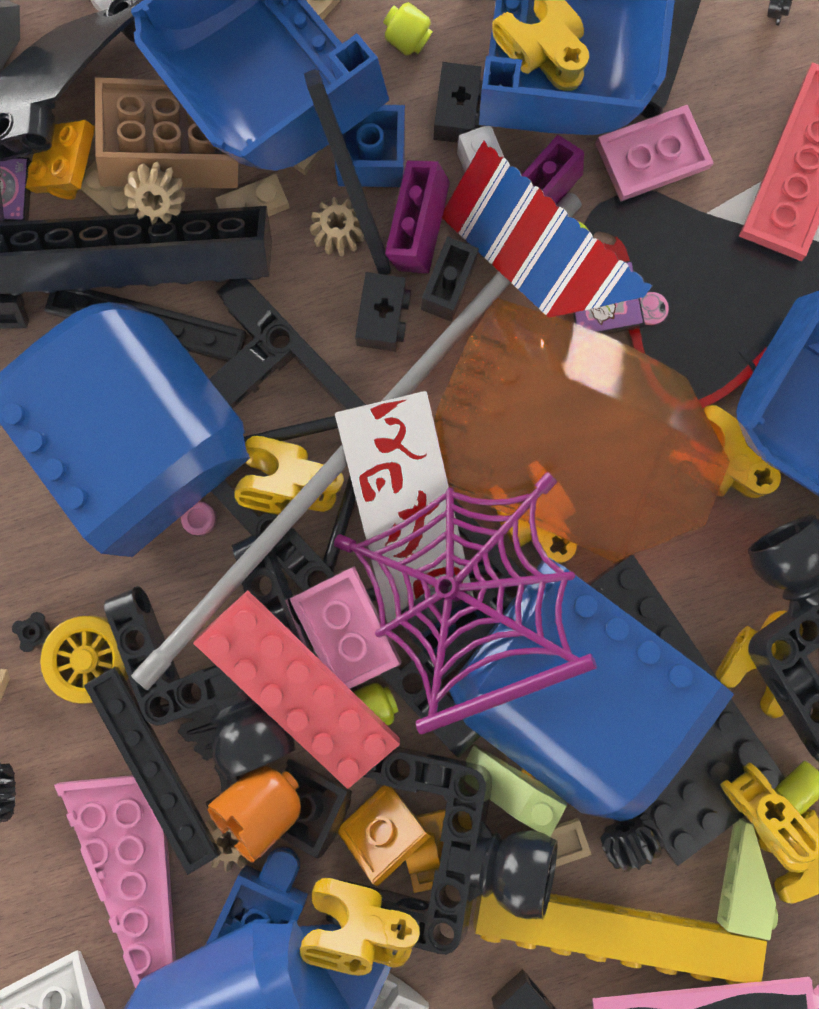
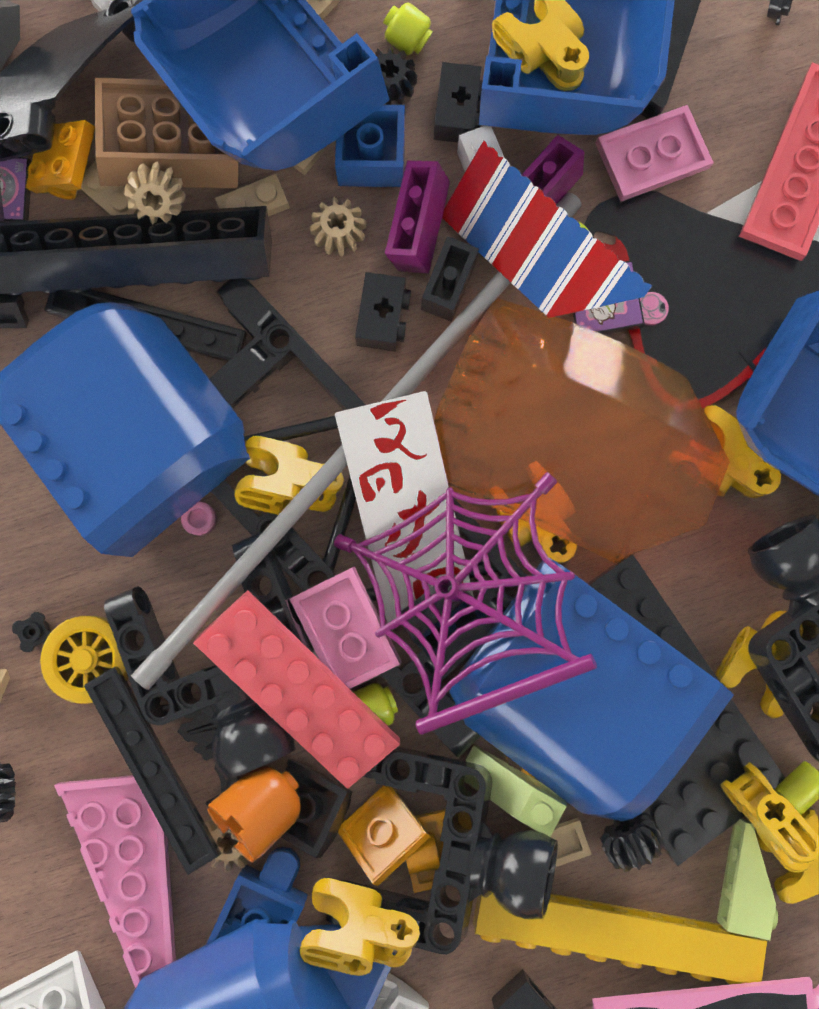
black tile [304,69,392,275] -> none
none -> black gear [375,46,417,105]

